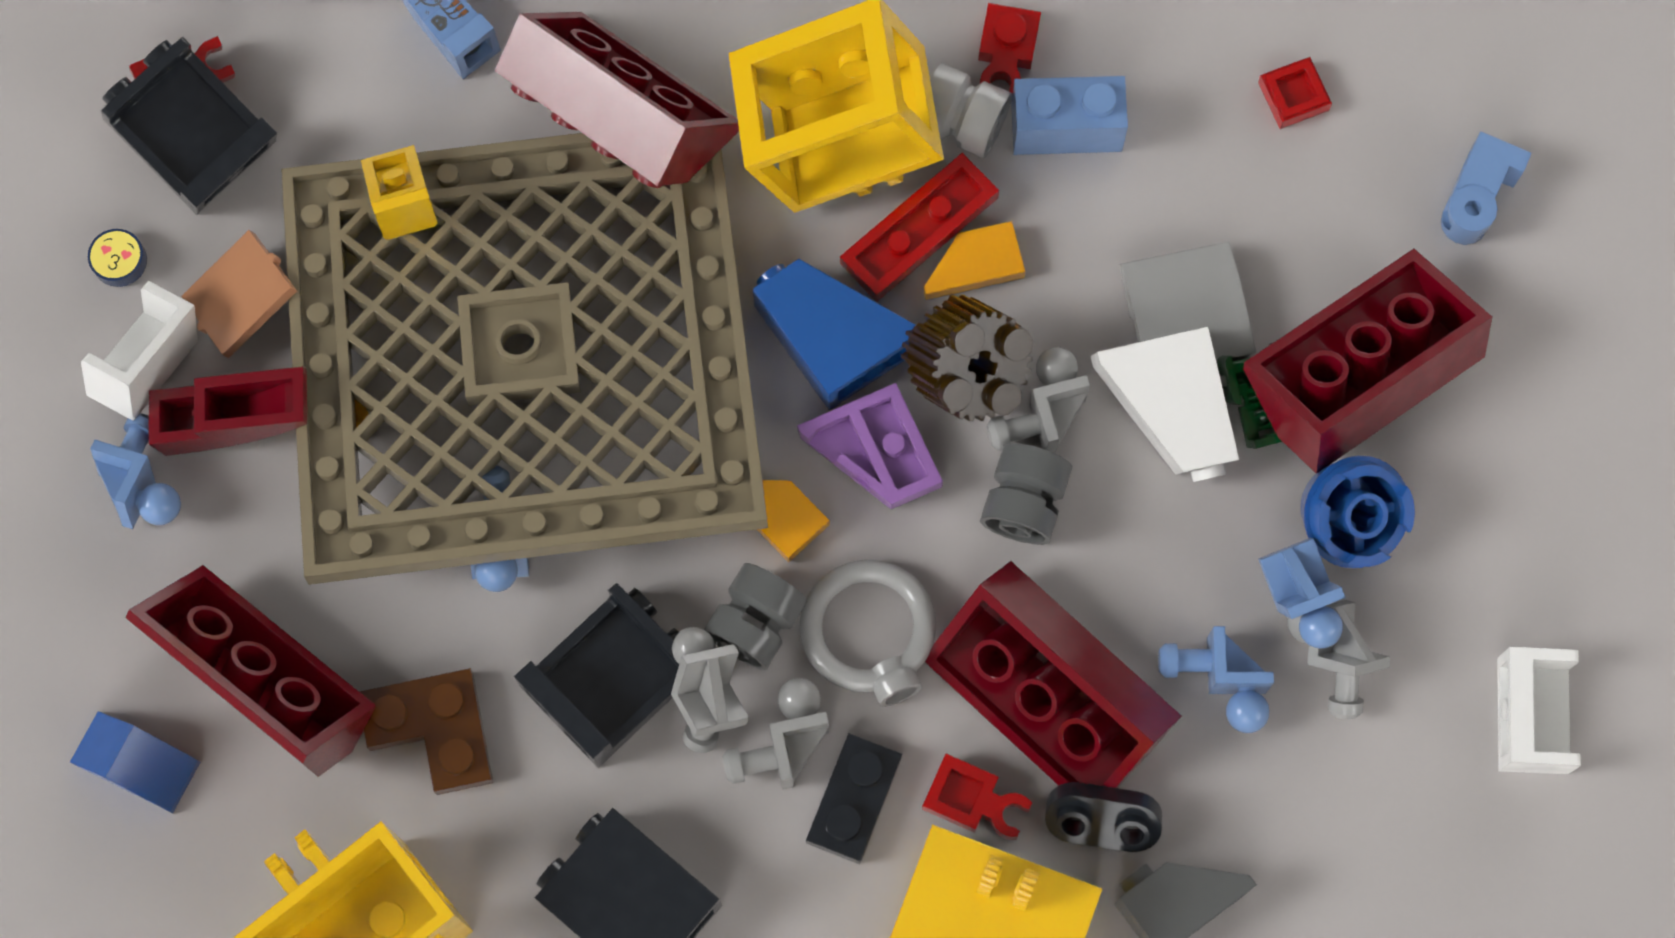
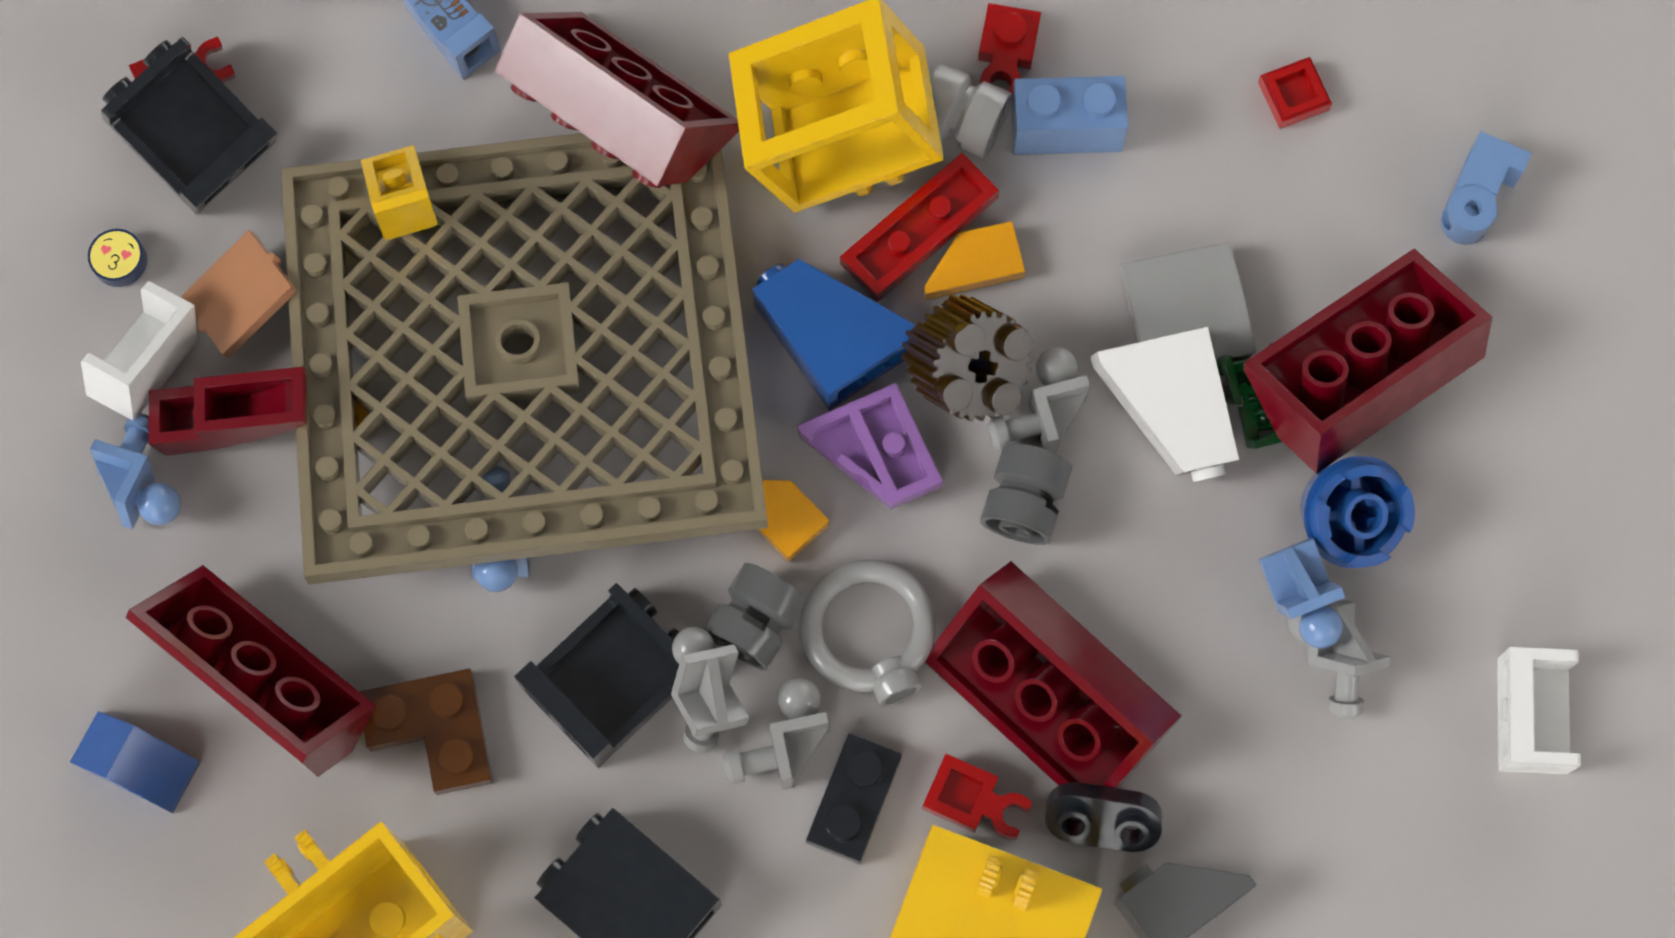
medium blue piece [1158,626,1274,733] -> none

